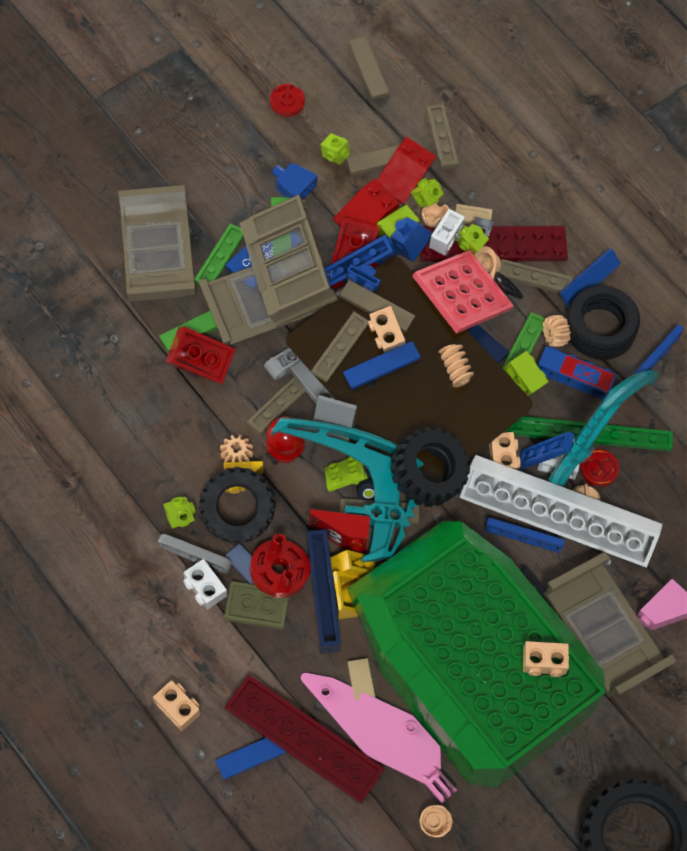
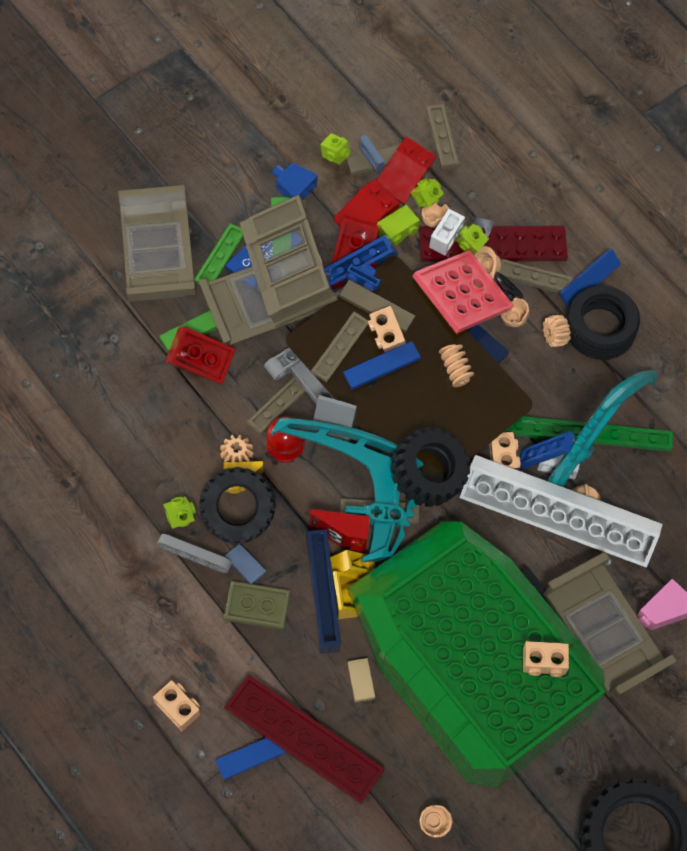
white brick [183,559,227,610] -> none
red piece [249,533,310,598] -> none
red tile [270,84,305,117] -> none
bright pink wing [301,673,457,803] -> none
lime plate [324,457,375,501] -> none
dark tan tile [349,37,389,100] -> none
blue torso [391,217,433,262] -> none
tan tile [455,204,493,225] -> none
blue tile [485,517,565,553] -> none
bright green tile [502,312,546,371] -> none
lime brick [503,351,548,396] -> none
blue brick [538,346,617,400] -> none
red tile [580,449,620,487] -> none
blue tile [633,324,684,375] -> none
none -> sand blue tile [359,135,385,174]
none -> light nougat hair [500,298,529,327]

